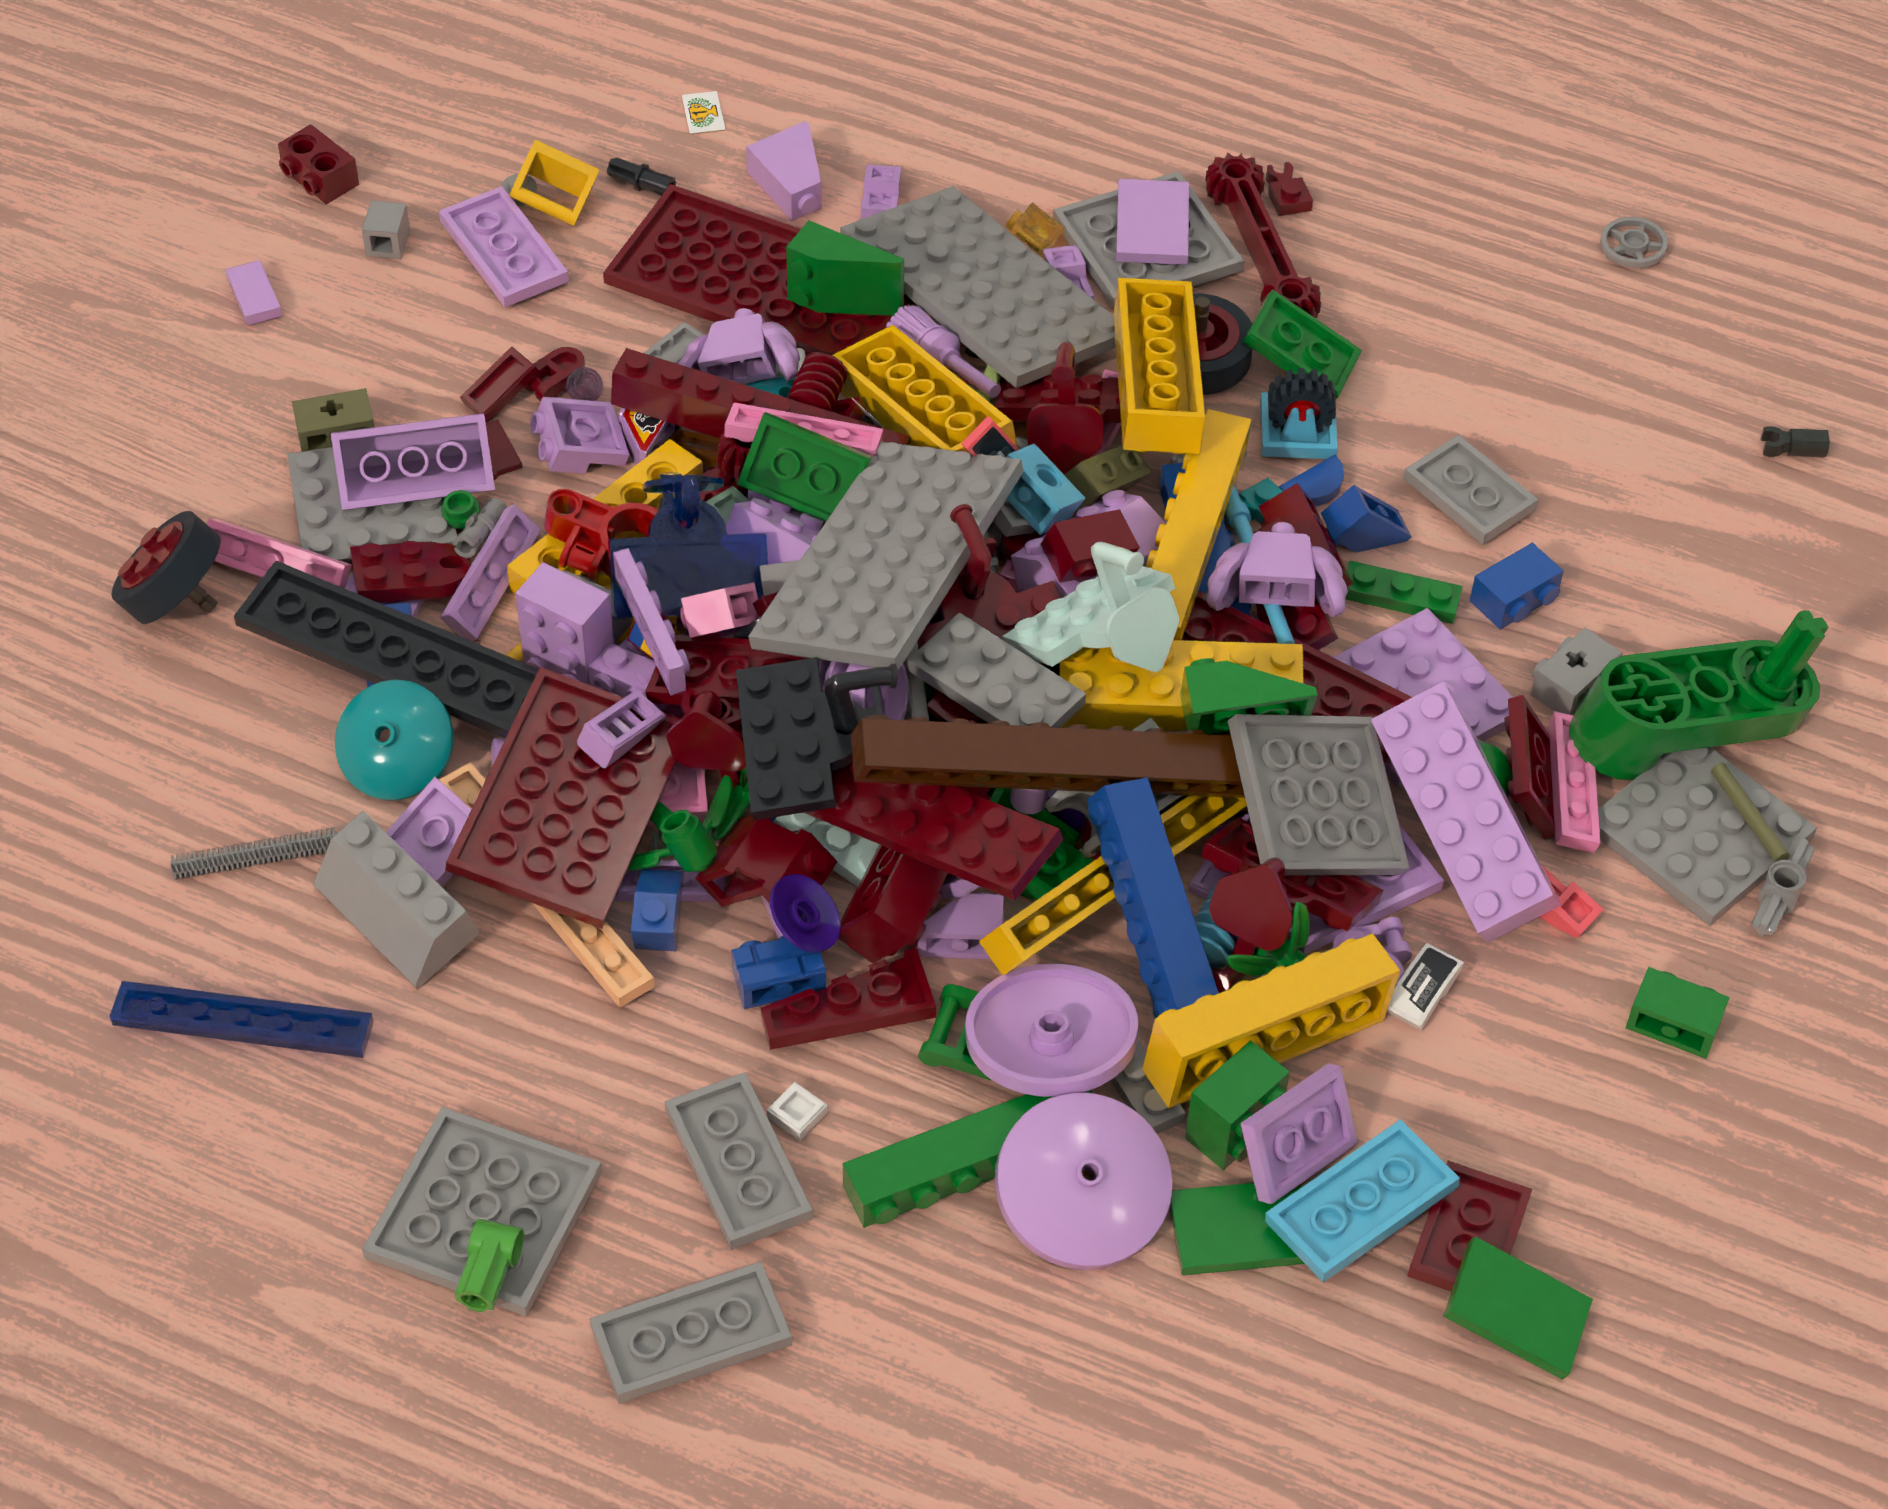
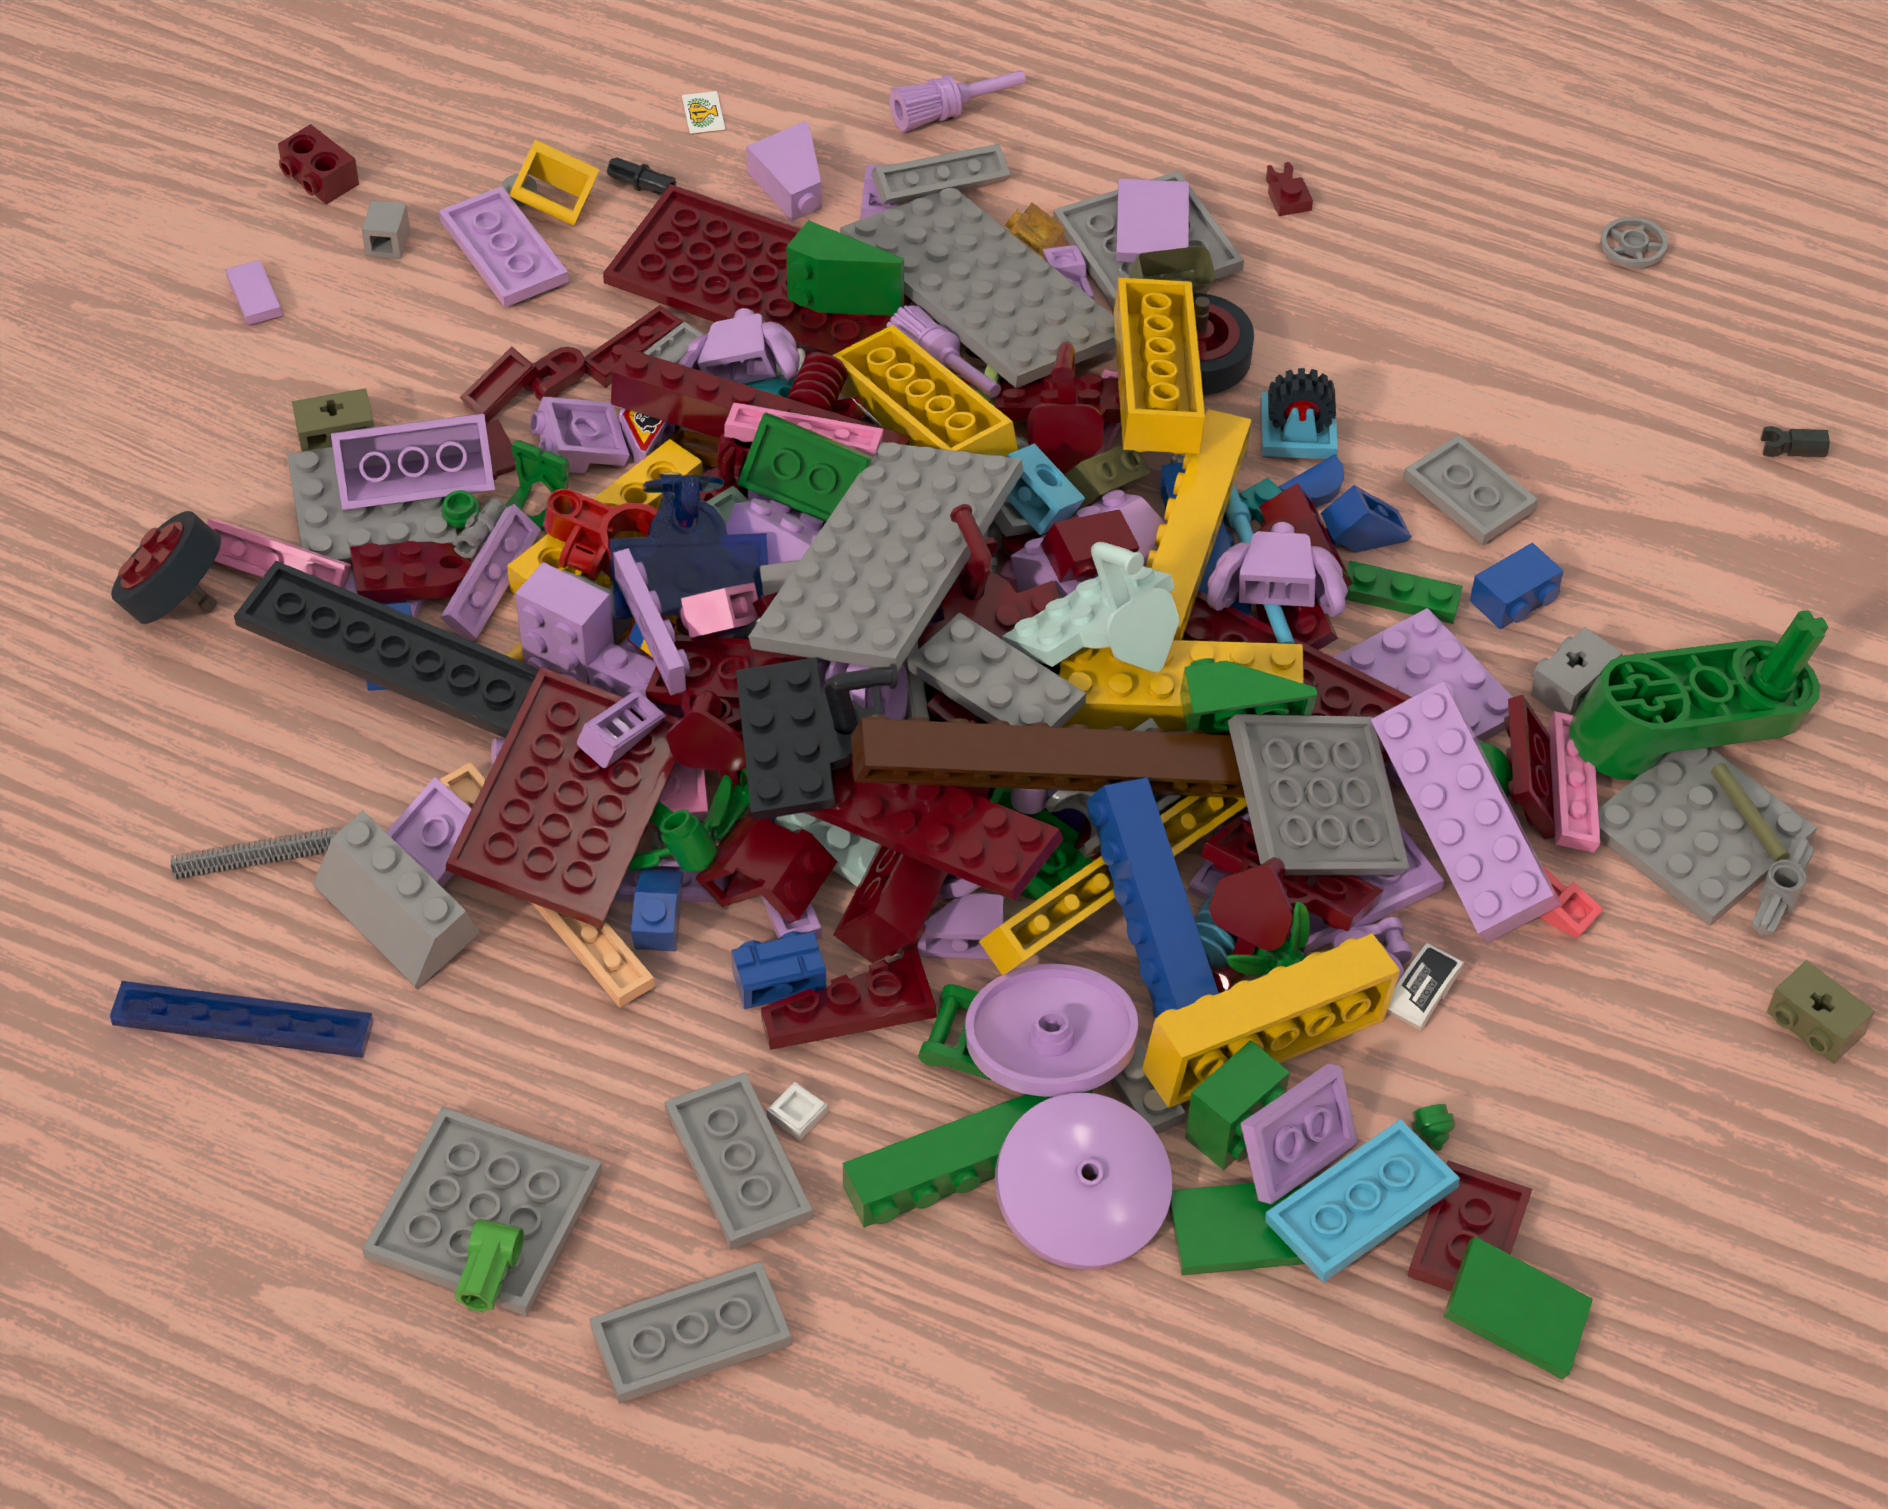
teal dish [335,680,454,801] -> none
plate [566,367,603,401] -> none
dark purple dish [770,874,841,953] -> none
slope [961,416,1019,457] -> none
dark red arm [1205,152,1322,318] -> none
green tile [1242,289,1362,399] -> none
green brick [1625,967,1730,1059] -> none
none -> green piece [503,440,570,531]
none -> dark red tile [584,305,683,388]
none -> light grey plate [871,144,1011,206]
none -> lavender piece [889,70,1025,133]
none -> olive piece [1129,246,1216,294]
none -> green plate [1411,1104,1455,1151]
none -> olive brick [1767,960,1875,1064]

